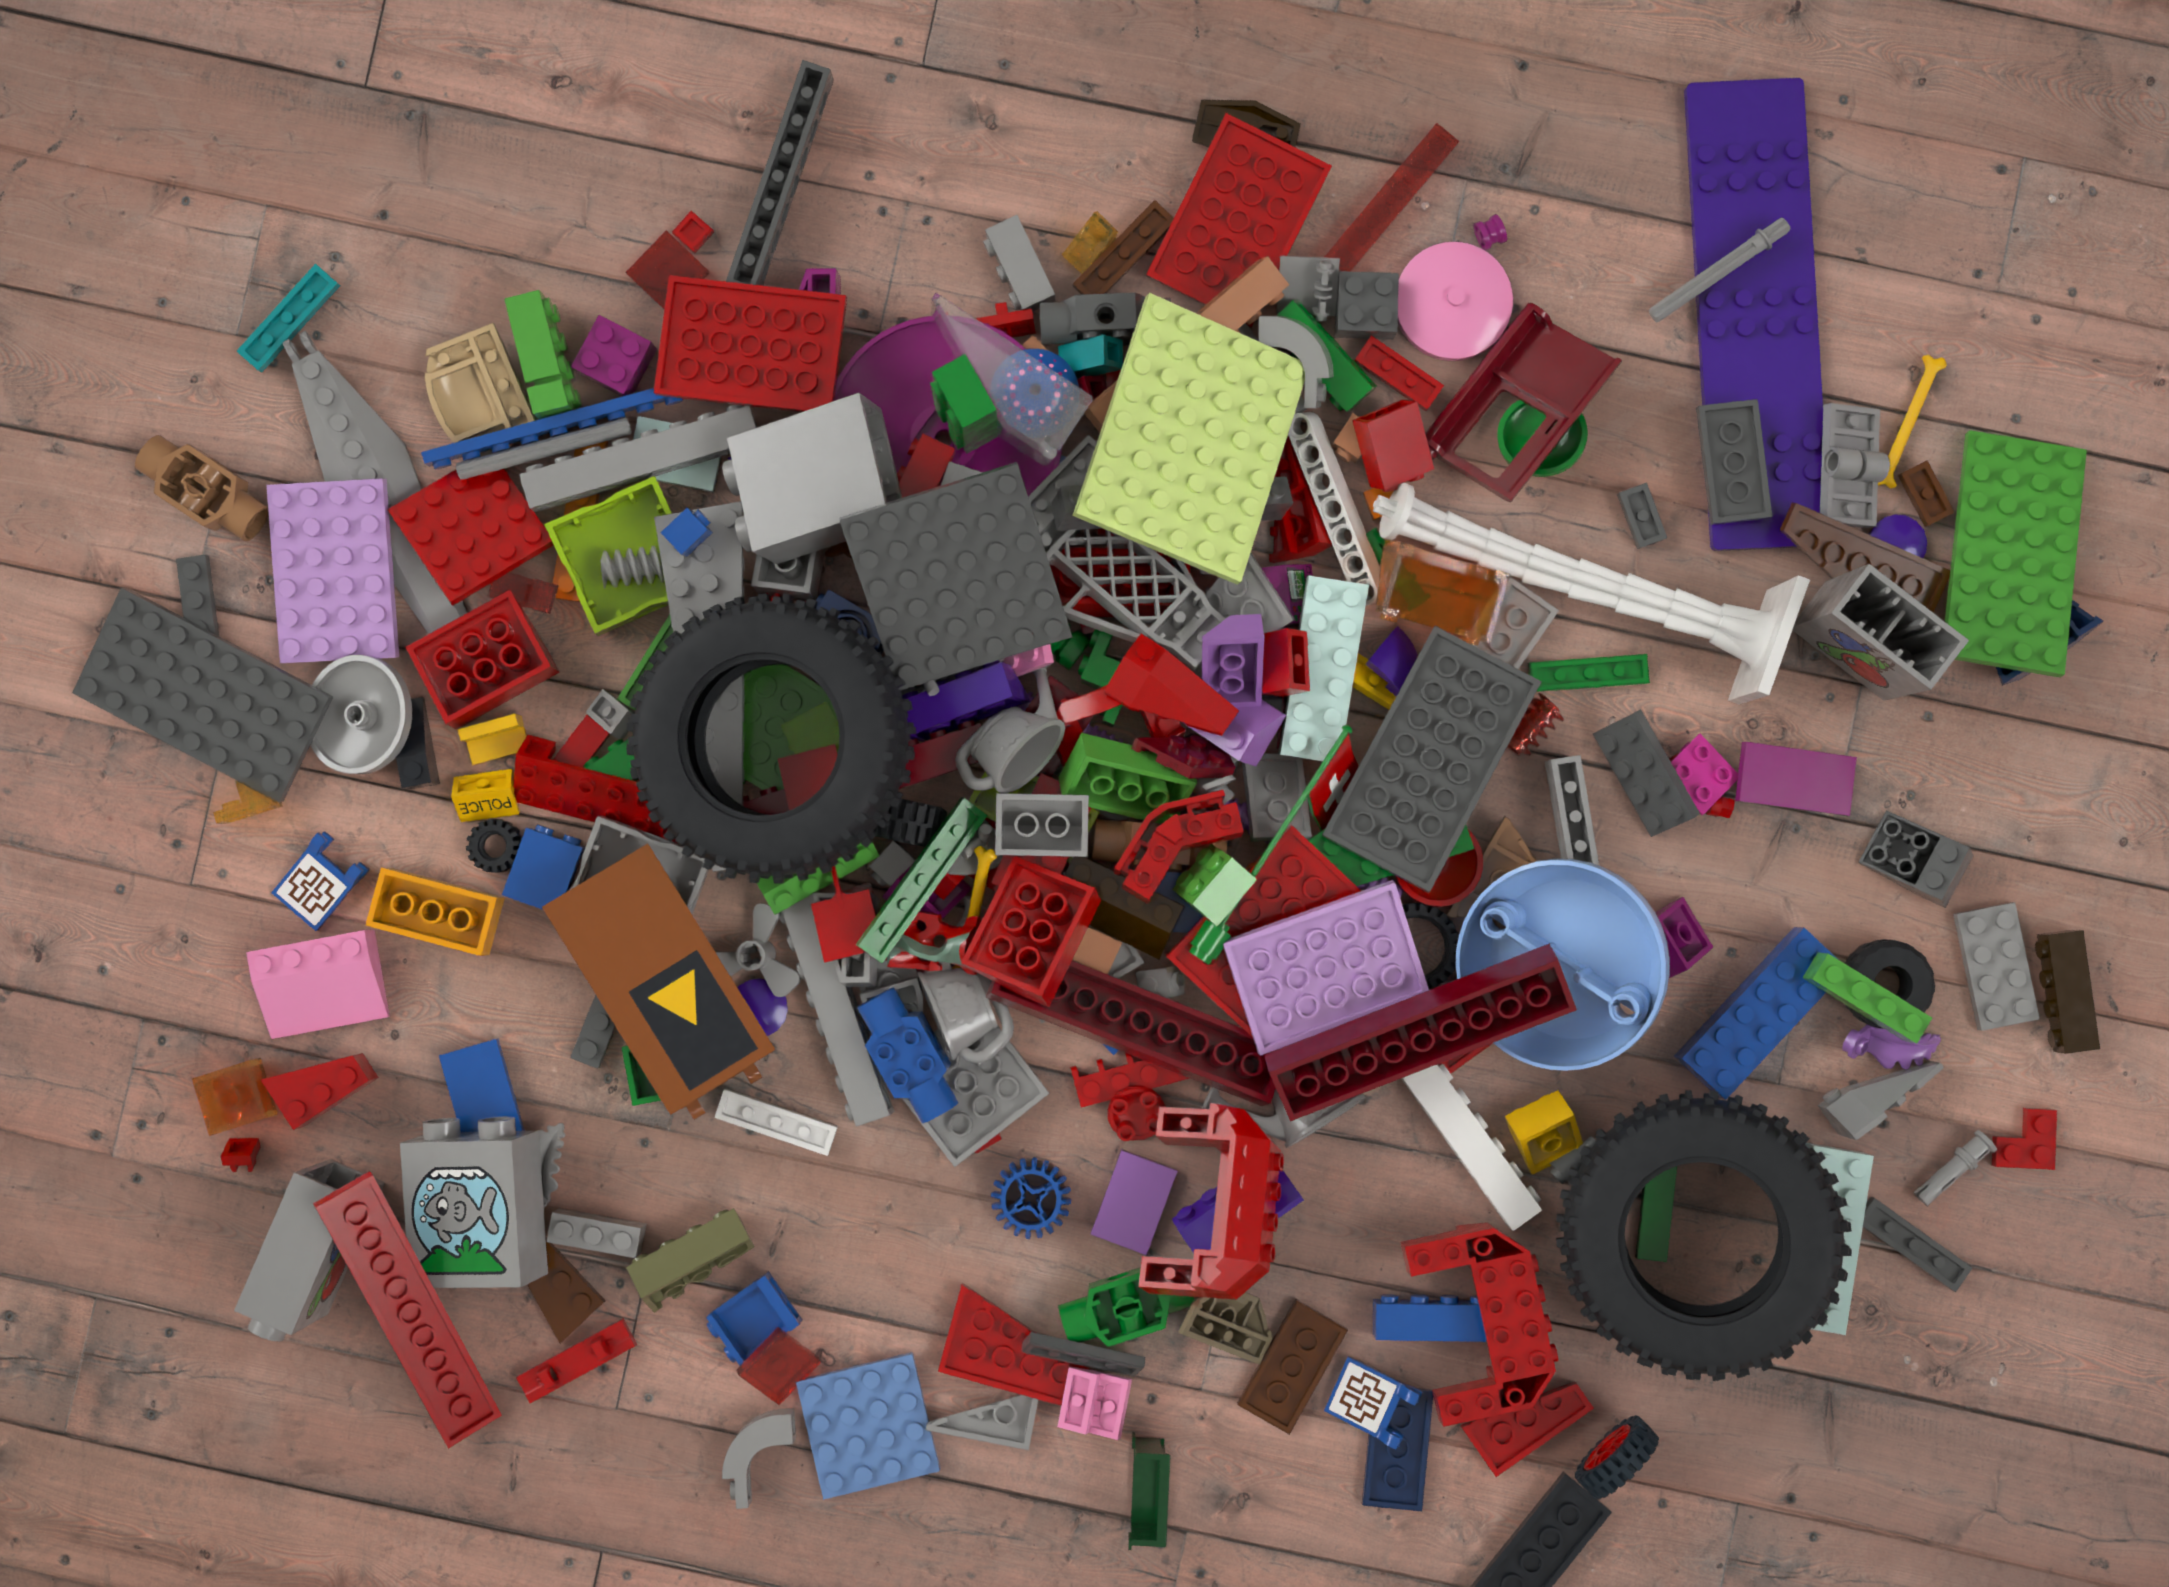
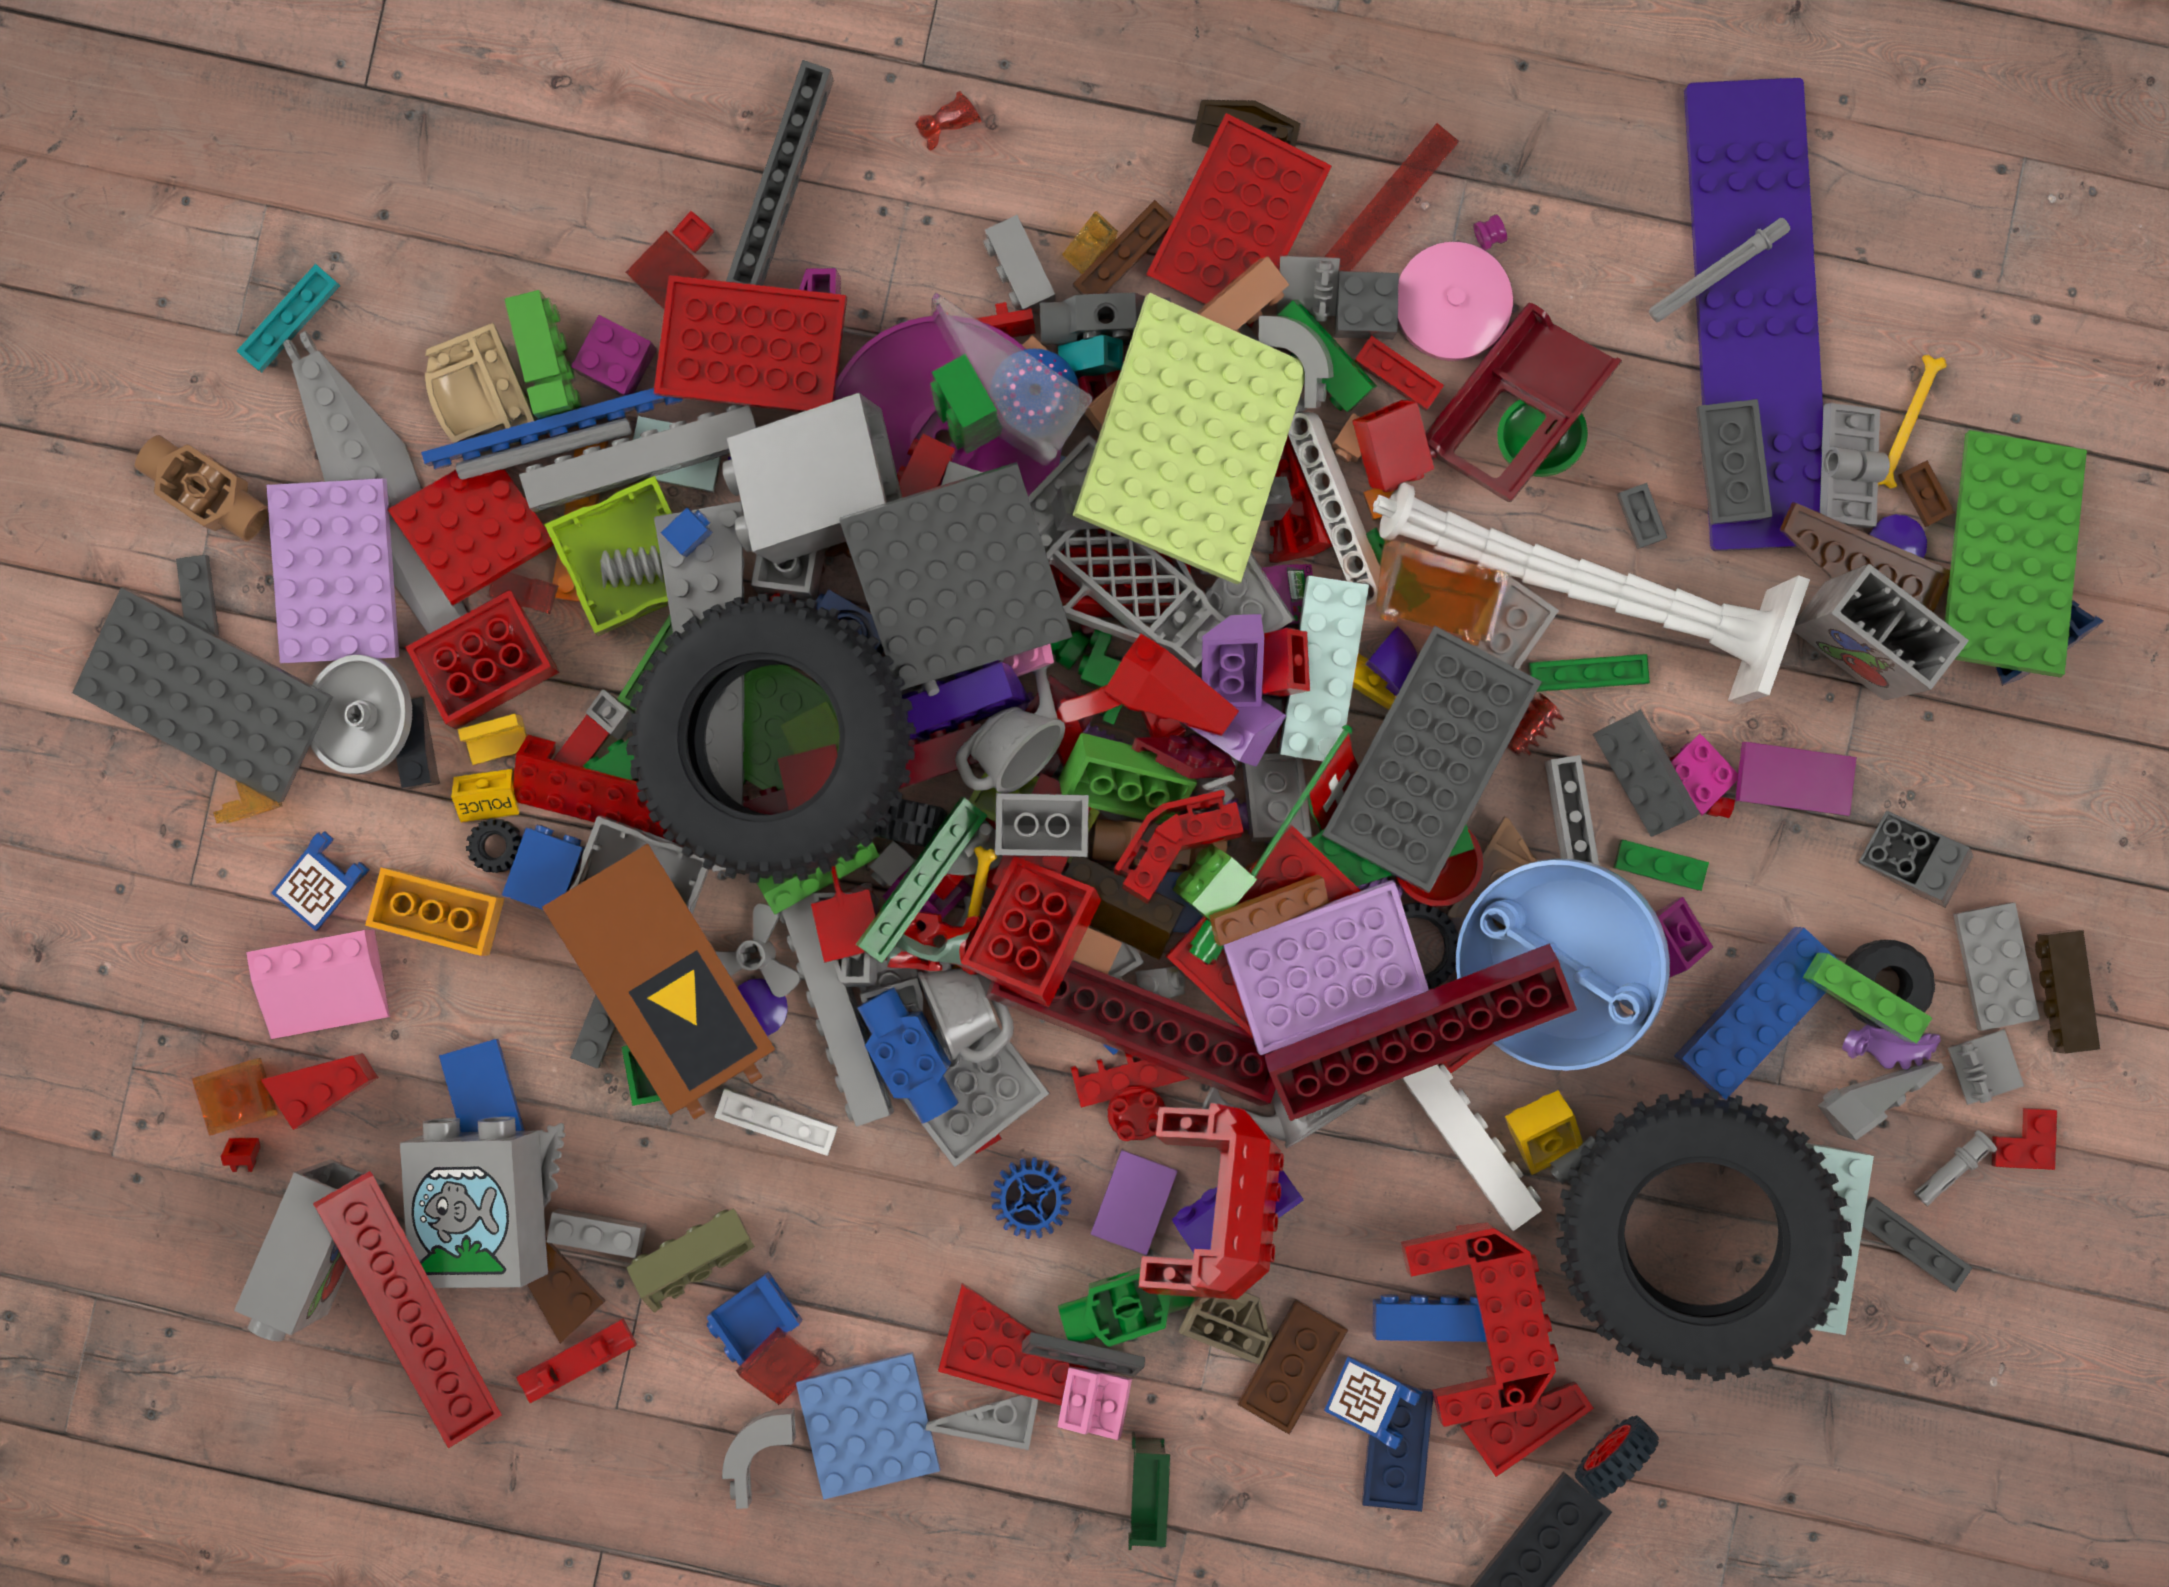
green tile [1635,1166,1677,1262] -> none
none -> clear red animal [915,91,981,151]
none -> dark orange plate [1209,874,1329,946]
none -> green plate [1613,840,1709,891]
none -> light grey hinge [1948,1029,2024,1105]

